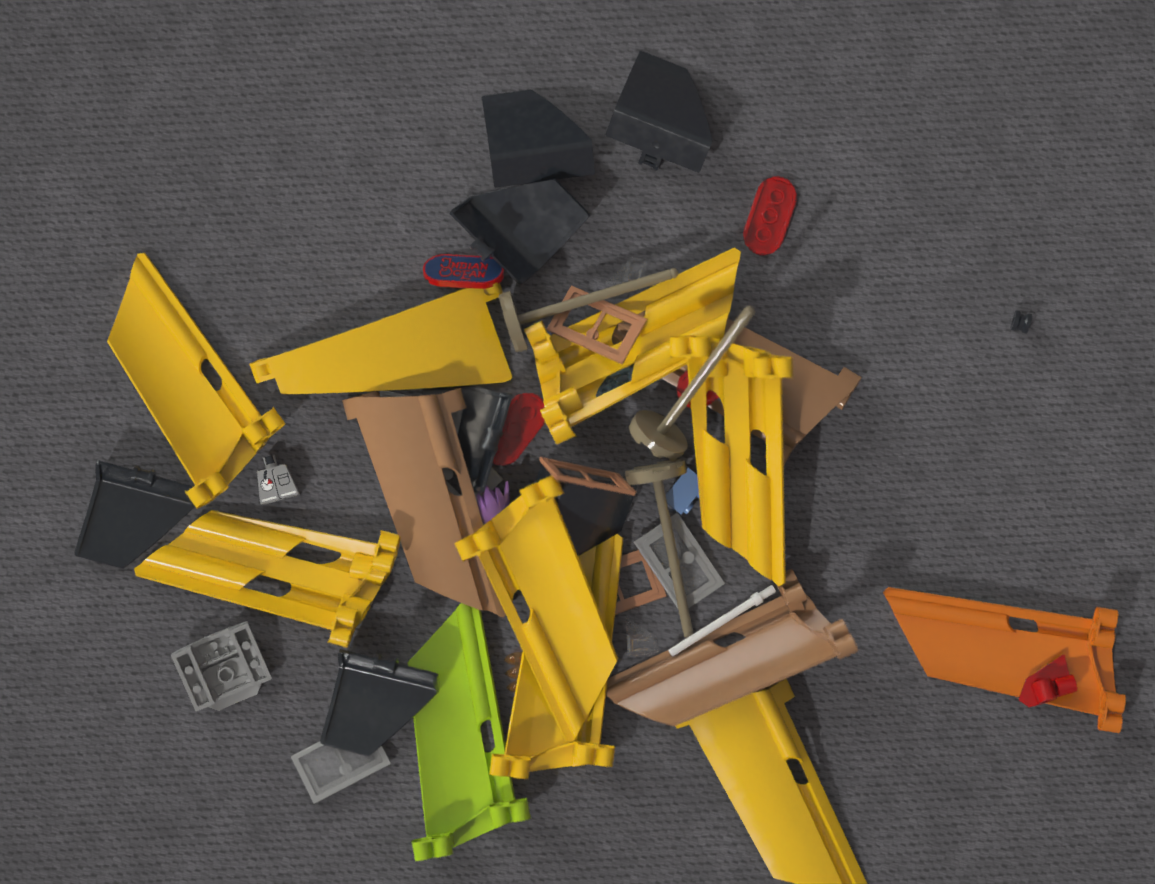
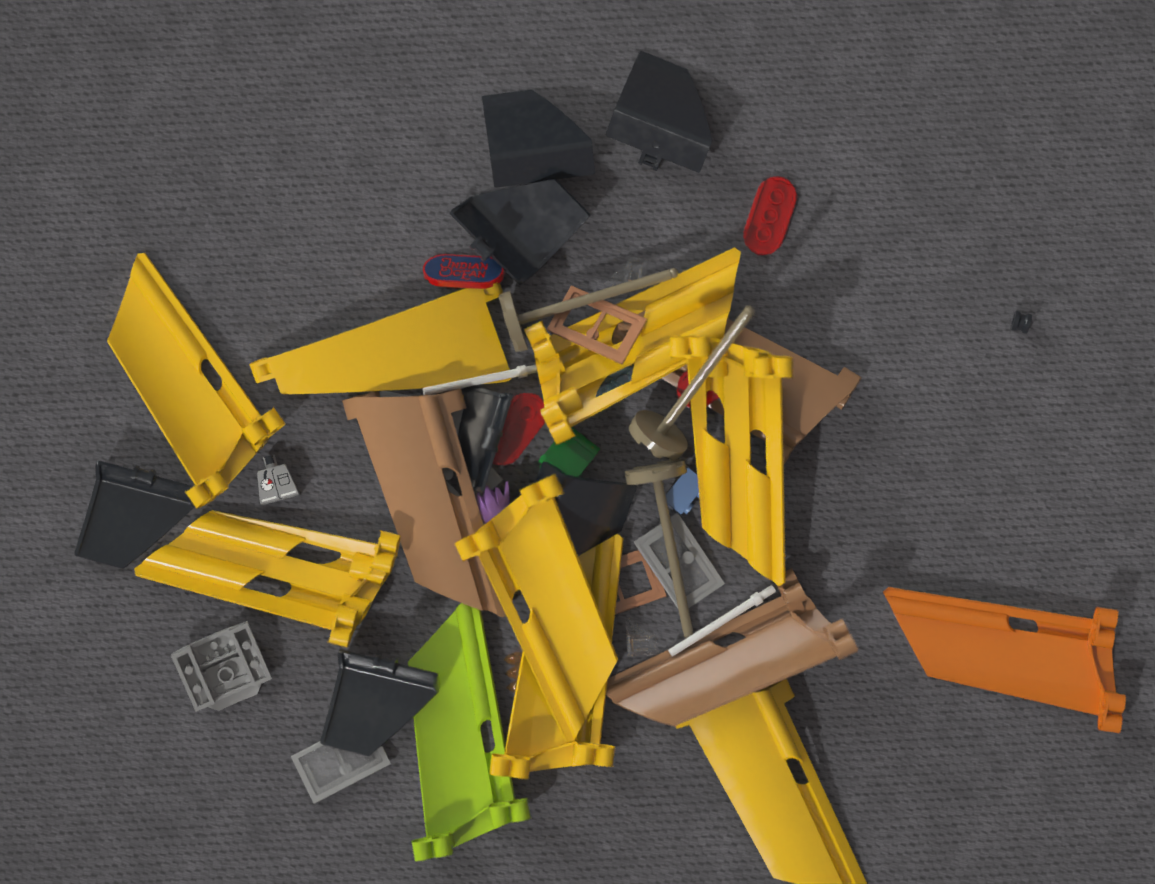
nougat door [539,457,636,496] -> none
red panel [1018,654,1077,708] -> none
none -> white bar [423,365,537,395]
none -> green piece [538,427,600,477]

